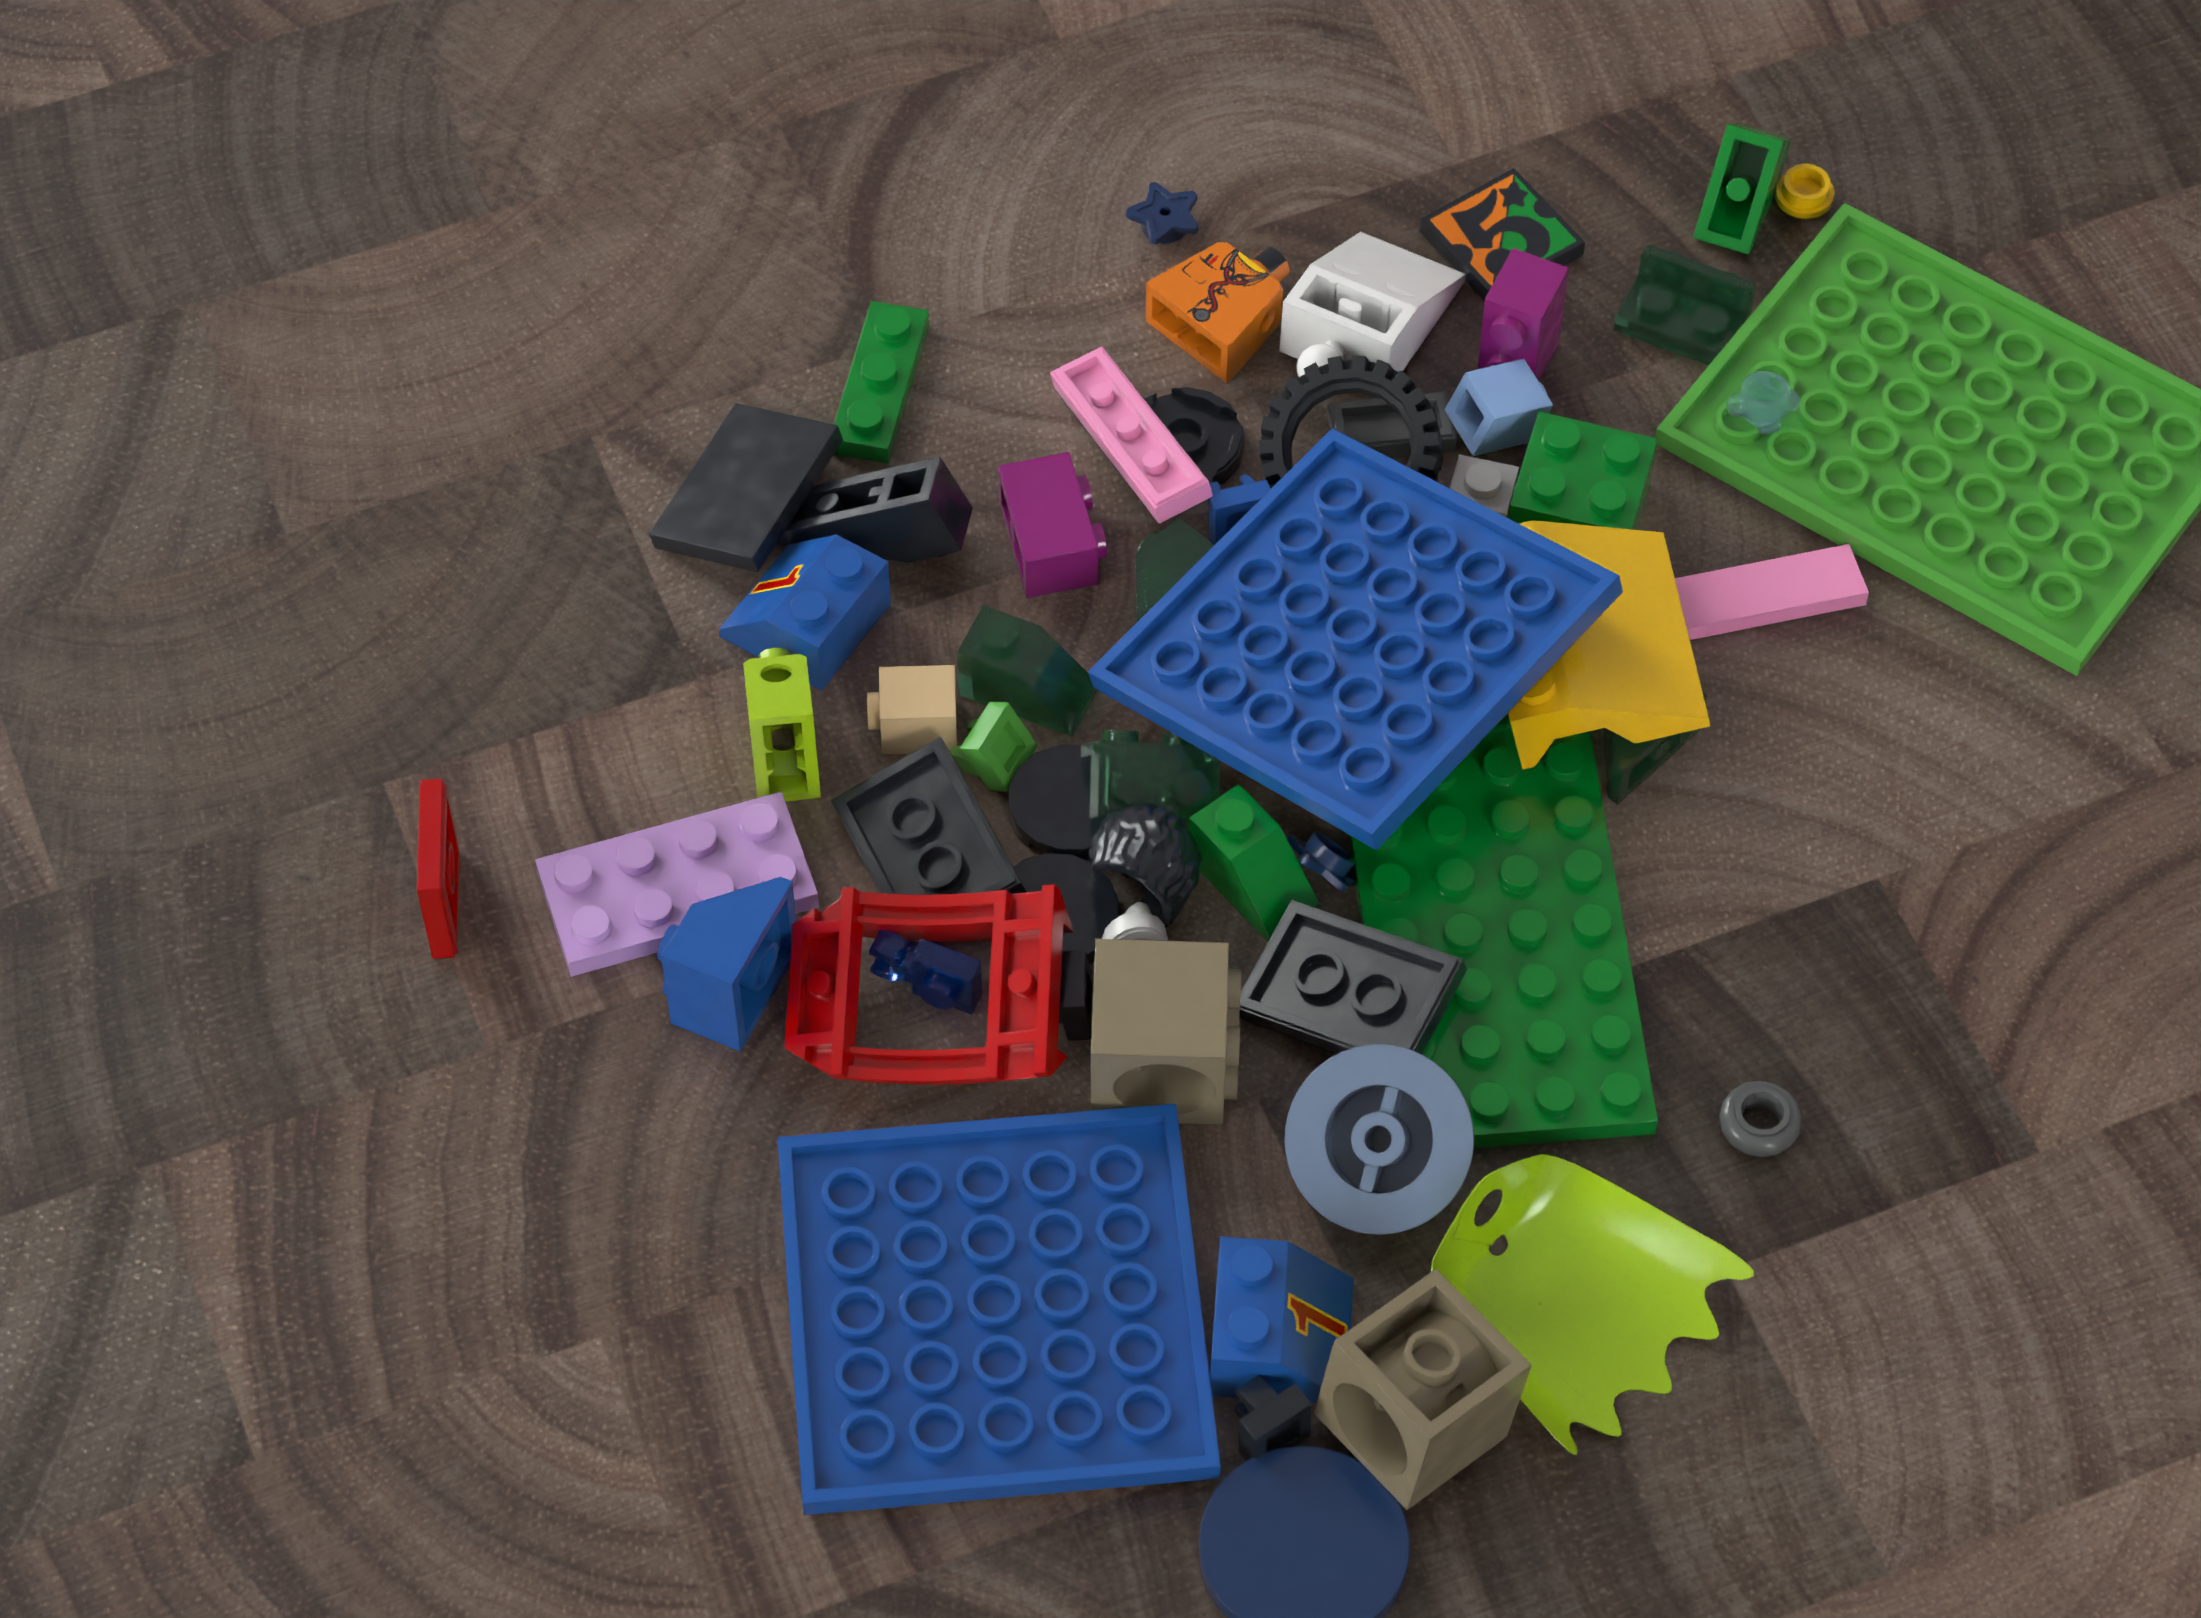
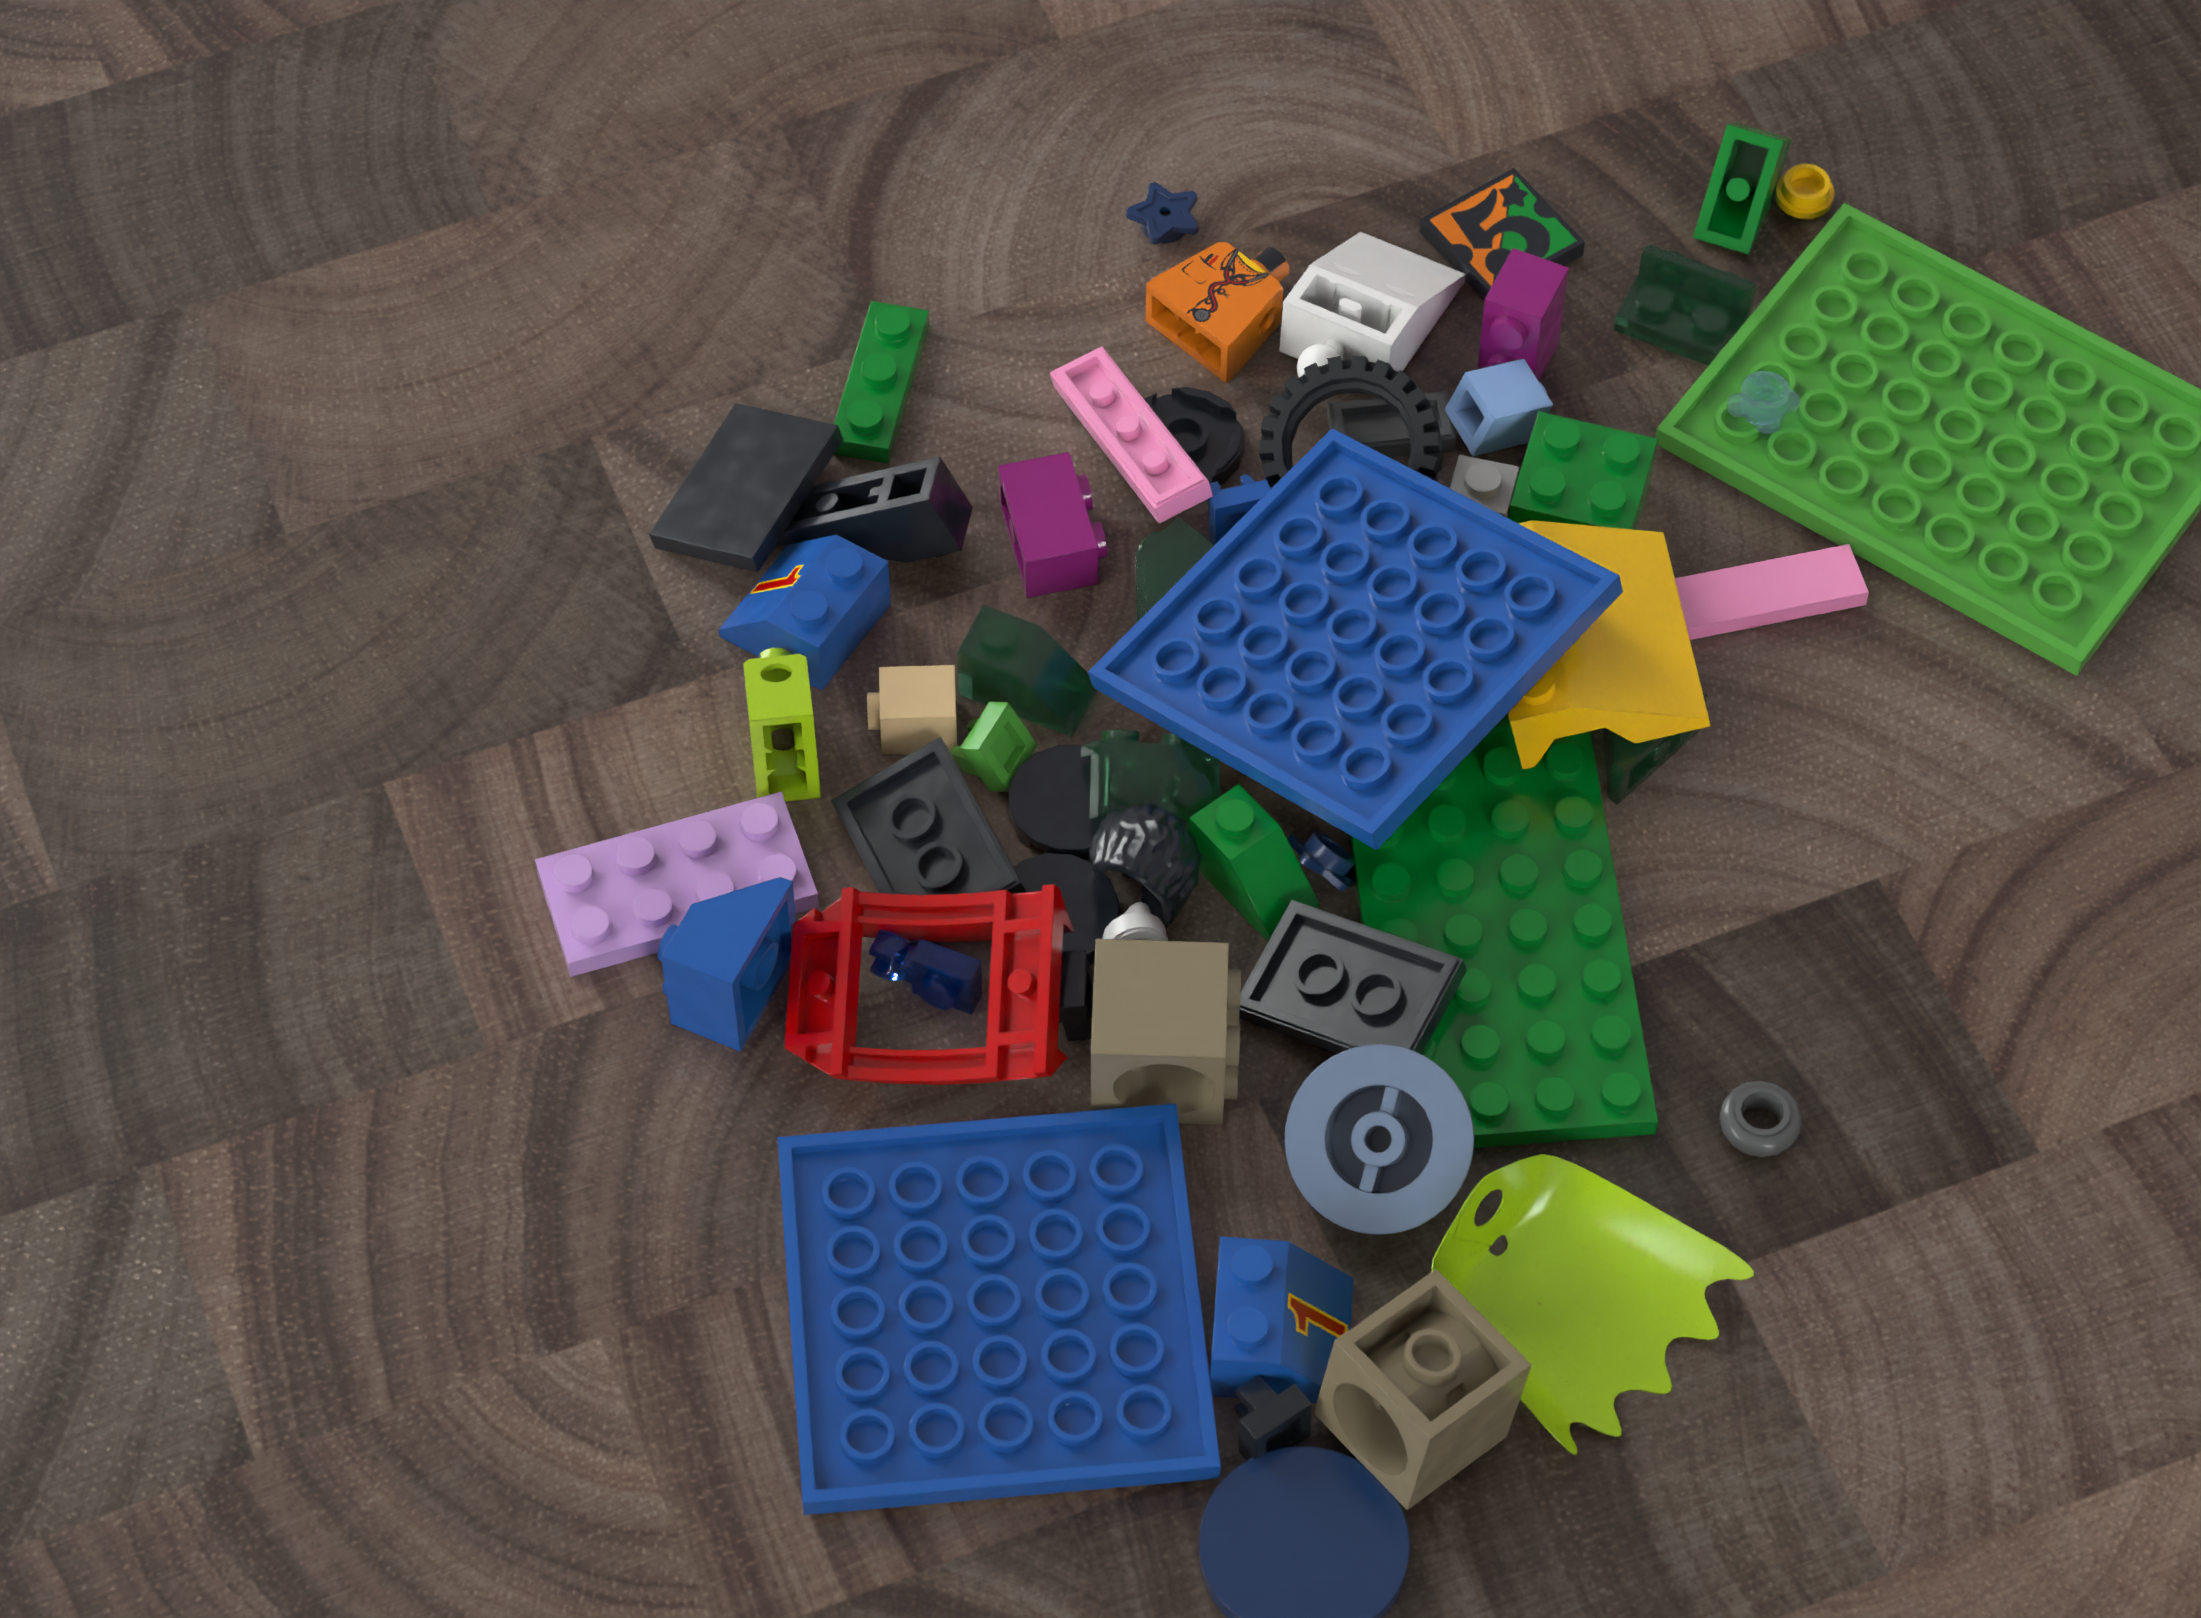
red tile [417,779,460,959] -> none

